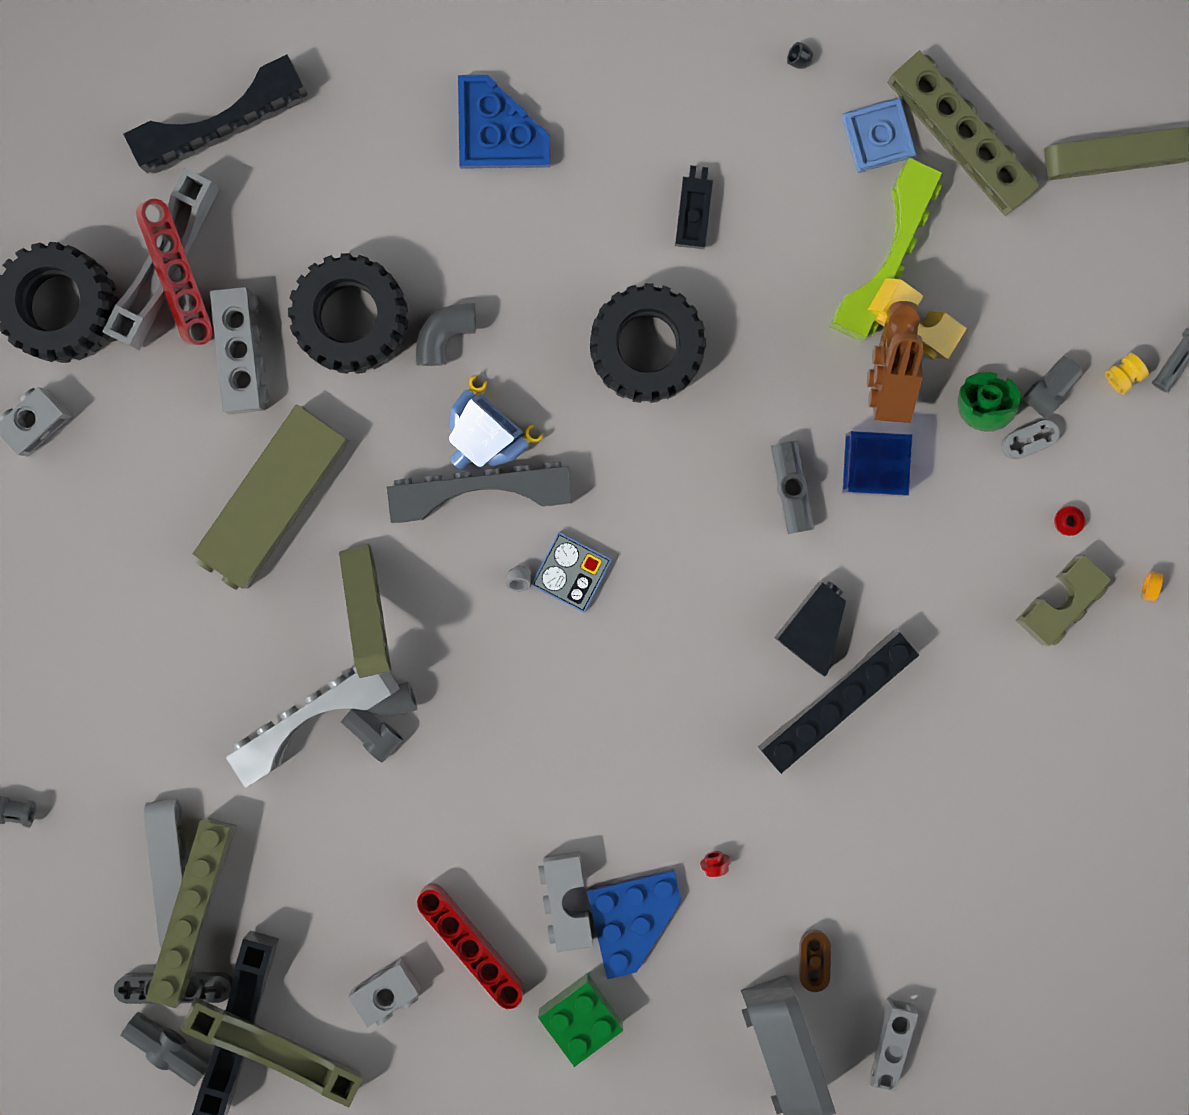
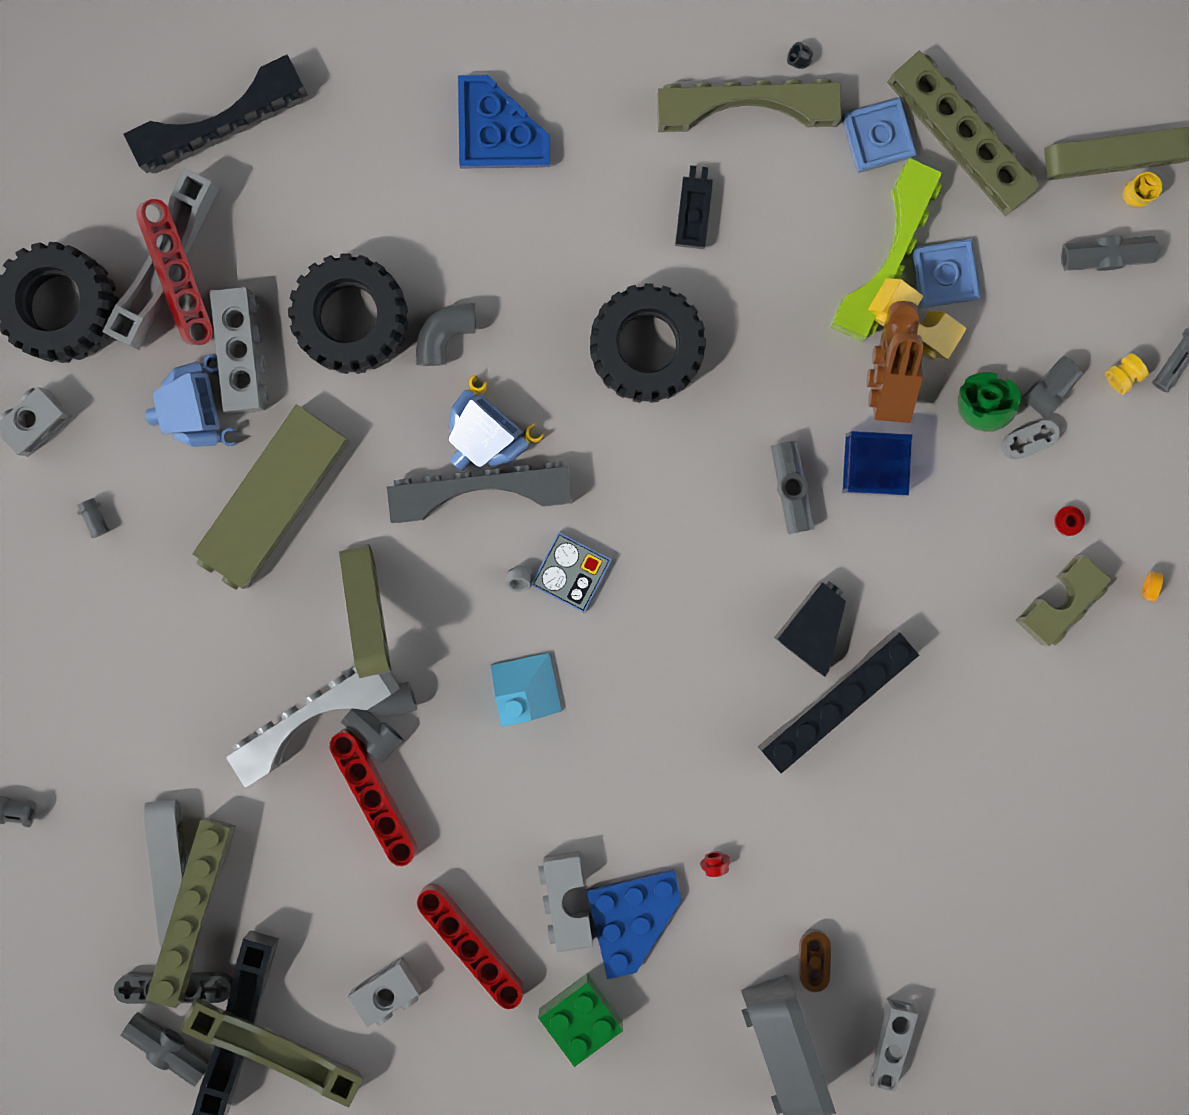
none -> dark grey pin [77,498,110,539]
none -> medium blue torso [145,354,238,447]
none -> red beam [329,729,417,866]
none -> medium azure slope [491,653,562,727]
none -> olive arch [657,78,841,132]
none -> medium blue tile [911,239,981,309]
none -> dark grey piece [1061,236,1159,271]
none -> yellow wheel [1123,172,1162,208]

